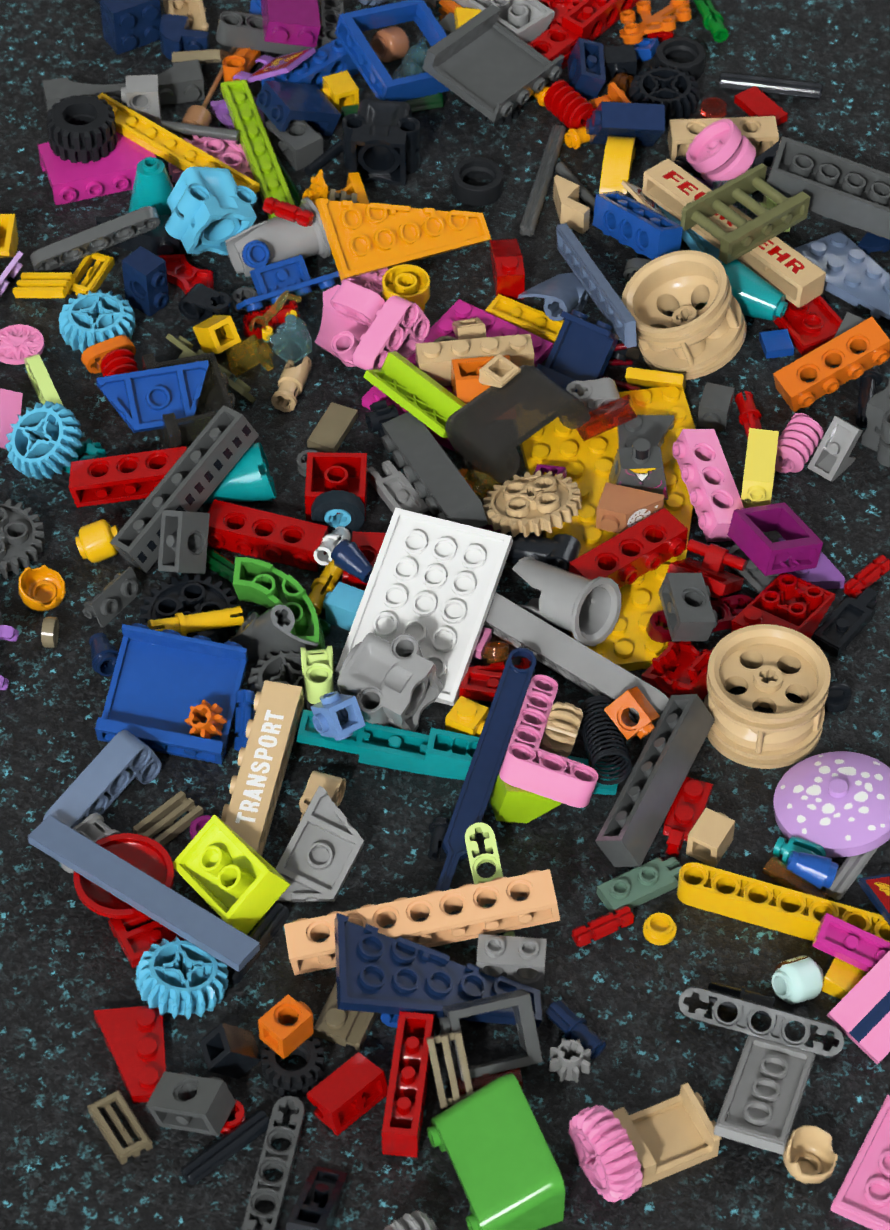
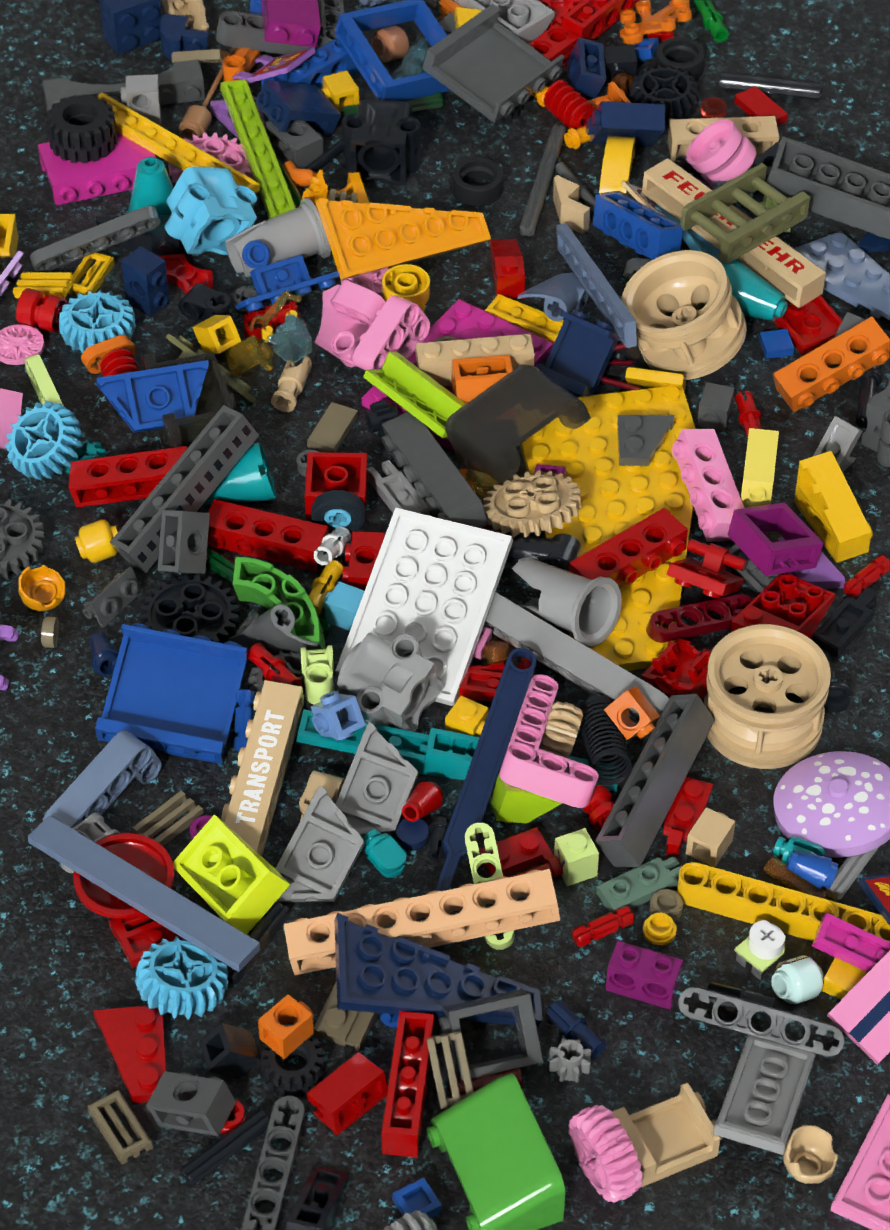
yellow pin [148,606,244,636] -> none
dark grey bar [160,120,240,141] -> none
orange gear [185,699,227,739] -> none
red axle [262,197,314,227] -> none
dark blue cone [331,540,373,583] -> none
tan slope [452,317,486,340] -> none
light grey brick [476,934,547,990] -> none
tan slope [479,353,521,388] -> none
light grey piece [564,377,623,420] -> none
clear red slope [576,394,637,441] -> none
nougat slope [596,482,665,533] -> none
dark grey torso [609,438,668,500] -> none
dark grey brick [658,573,717,642] -> none
bright pink piece [775,413,824,474] -> none
none -> red wheel [16,288,68,333]
none -> red pin [247,643,302,686]
none -> orange arm [283,161,317,187]
none -> light grey wing [335,722,418,837]
none -> teal arm [362,828,407,878]
none -> blue plate [392,1177,442,1219]
none -> dark blue tile [396,819,429,851]
none -> red cone [402,781,443,822]
none -> red plate [479,827,563,878]
none -> yellowish green brick [554,828,599,886]
none -> red wheel [582,785,615,831]
none -> magenta brick [606,941,683,1010]
none -> dark tan tile [649,889,683,922]
none -> white piece [734,920,785,980]
none -> yellow wedge [794,451,873,563]

